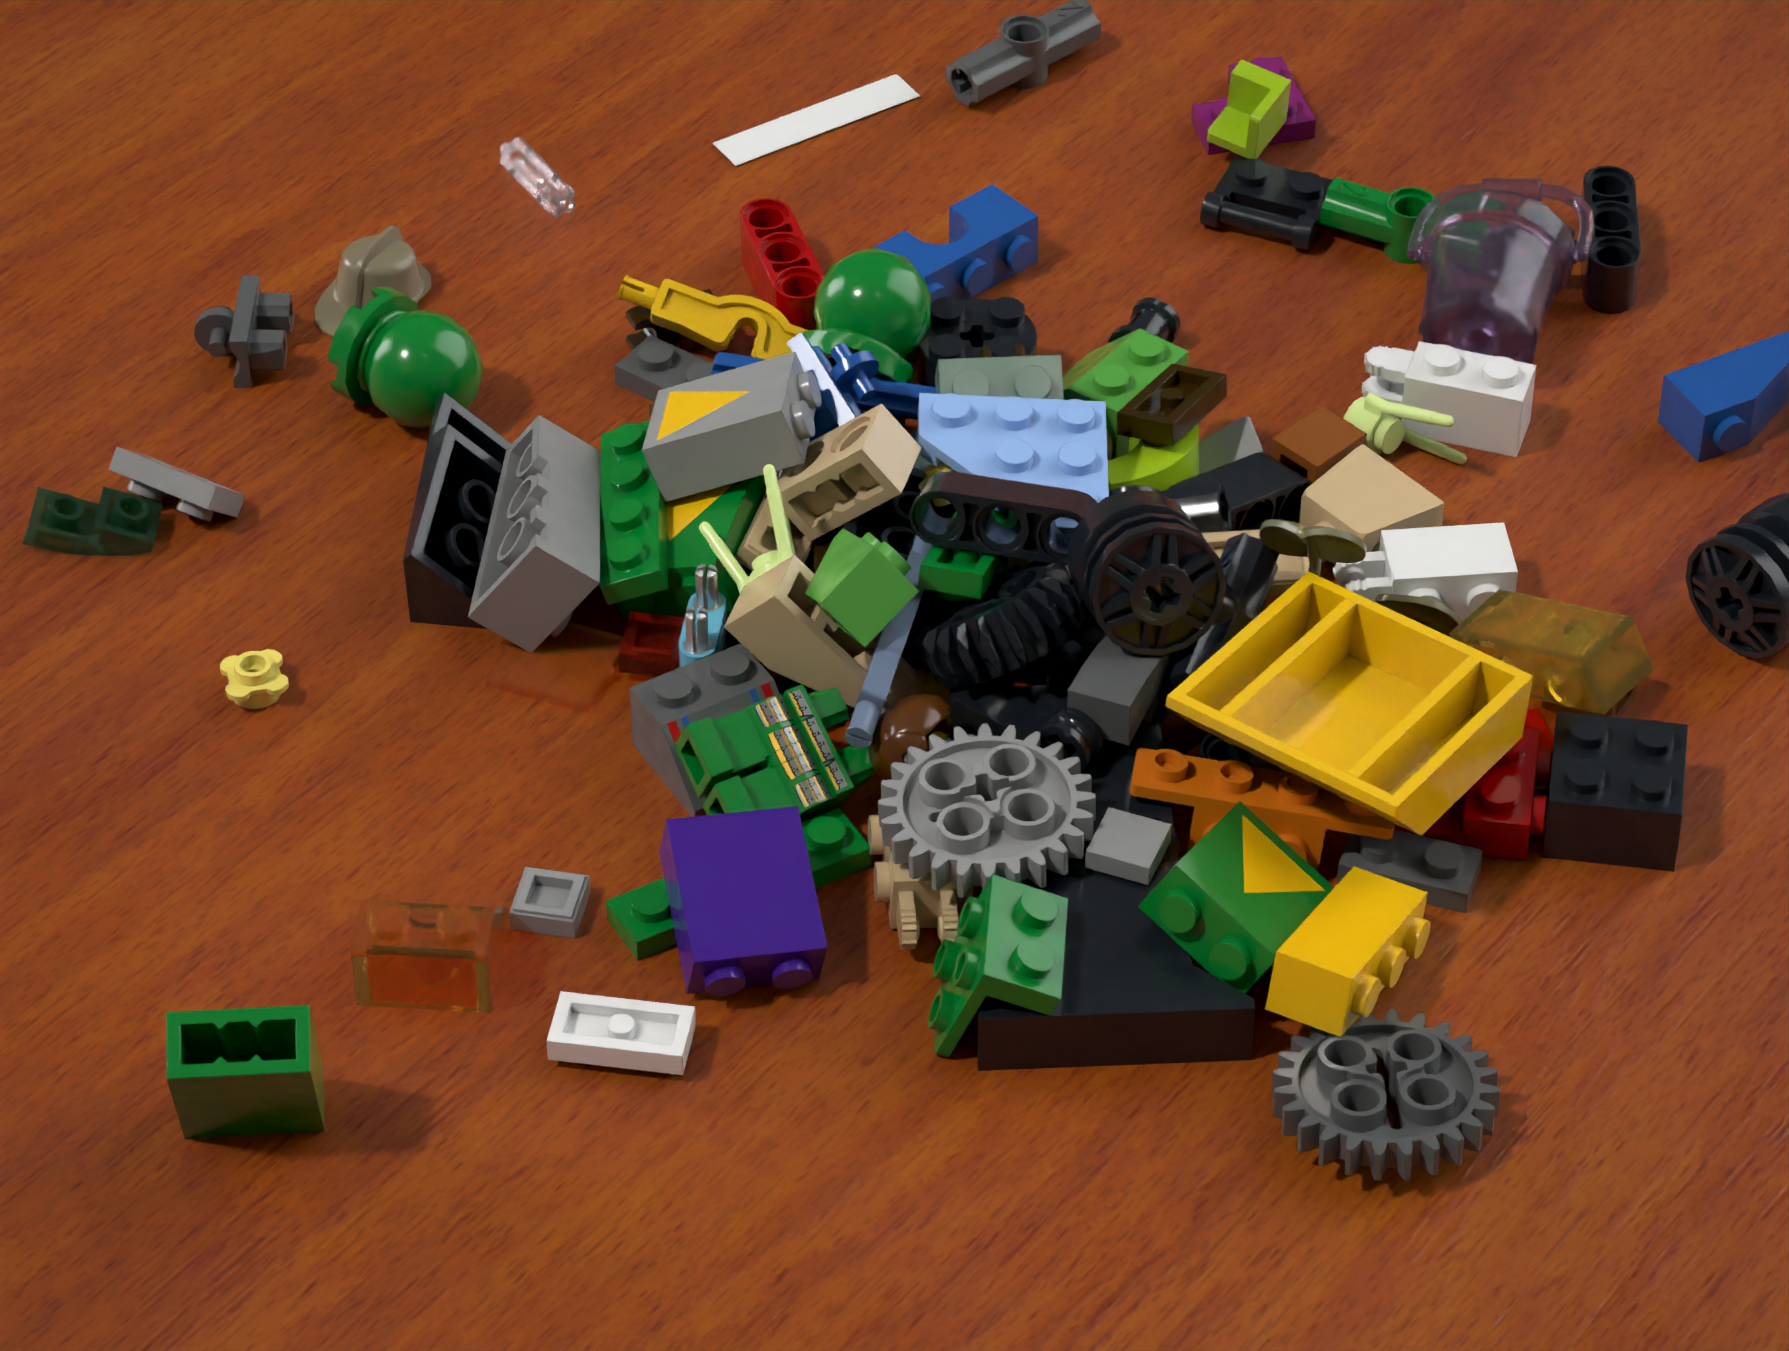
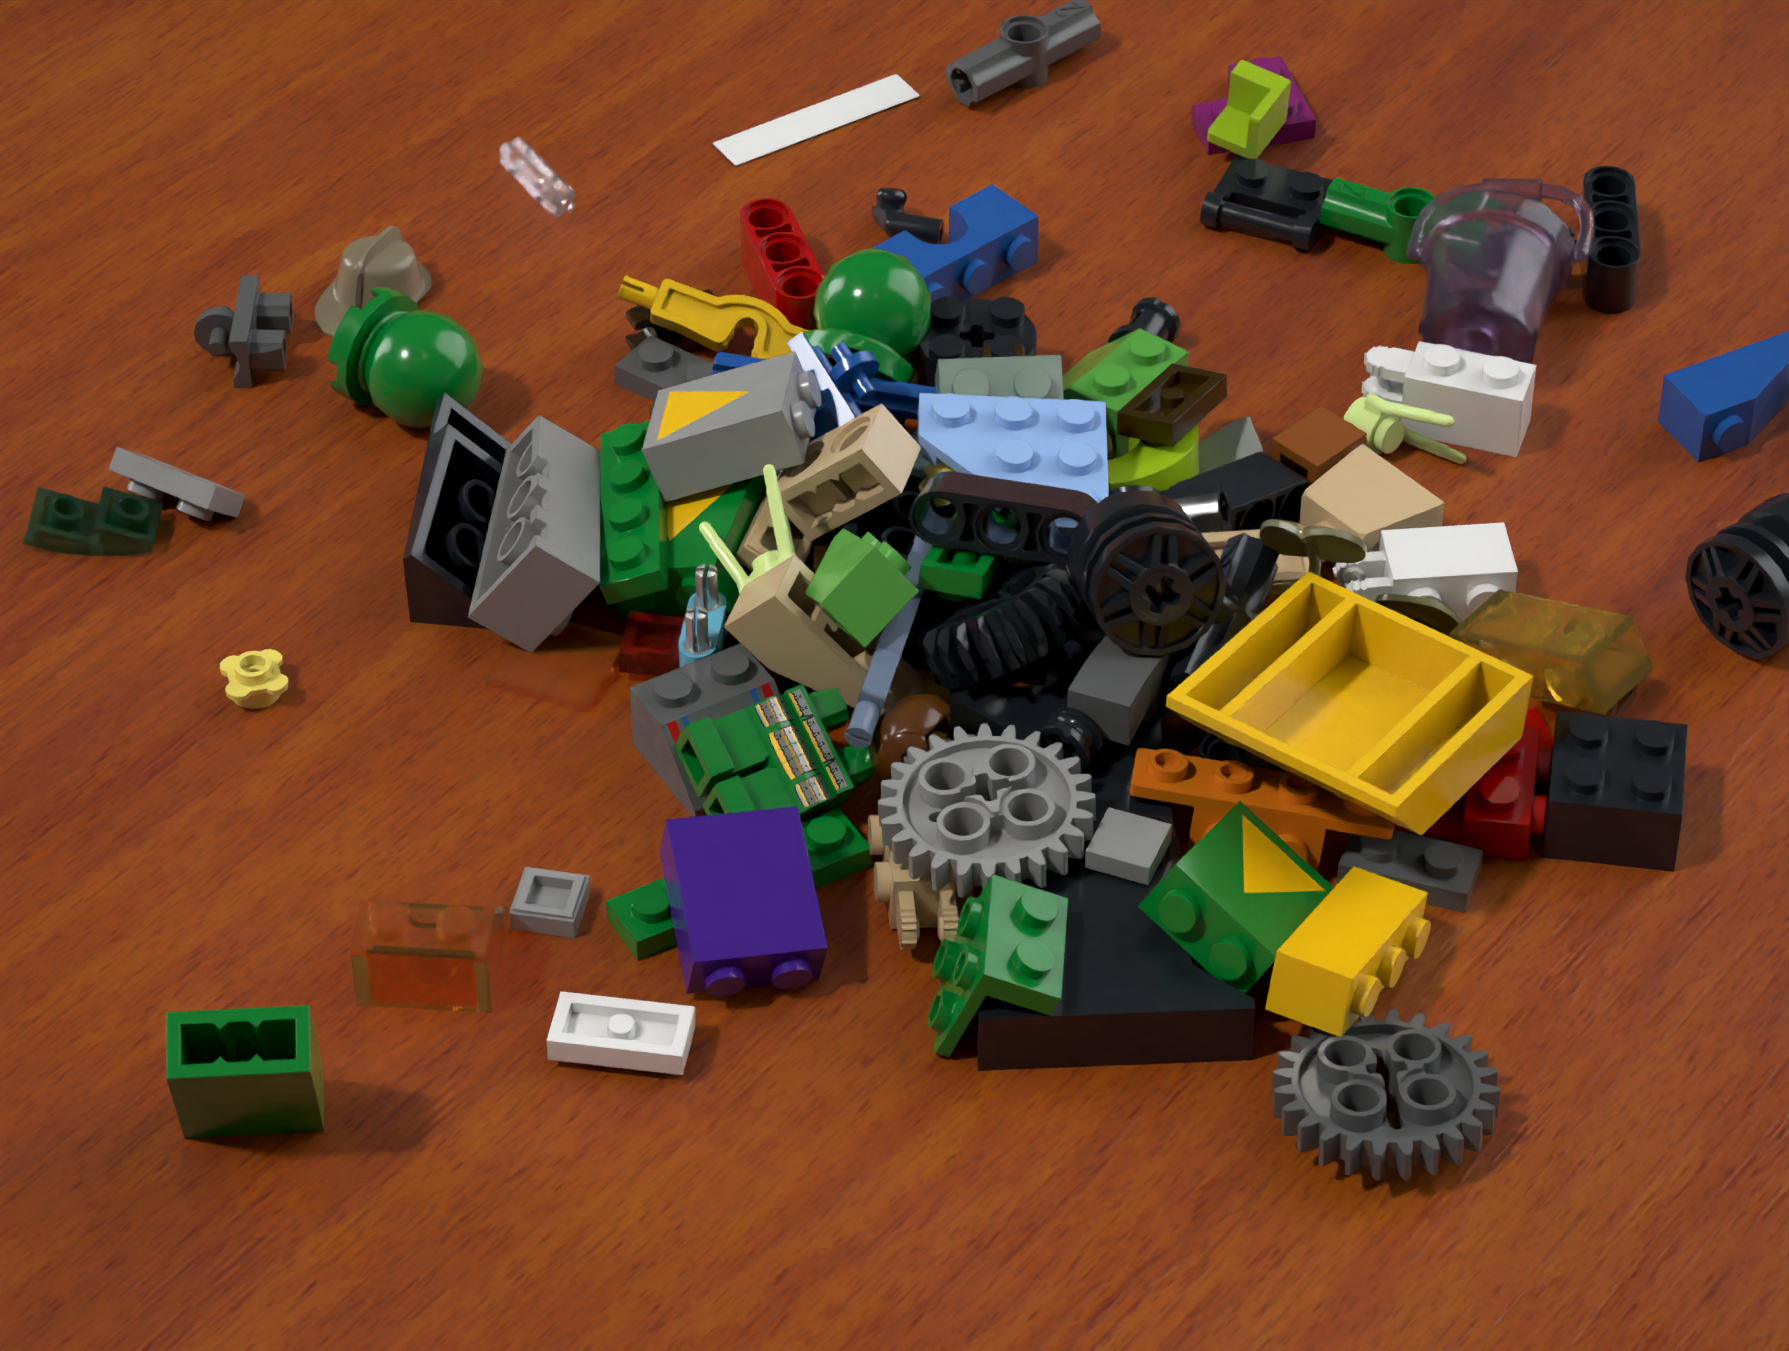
none -> black arm [872,187,944,244]

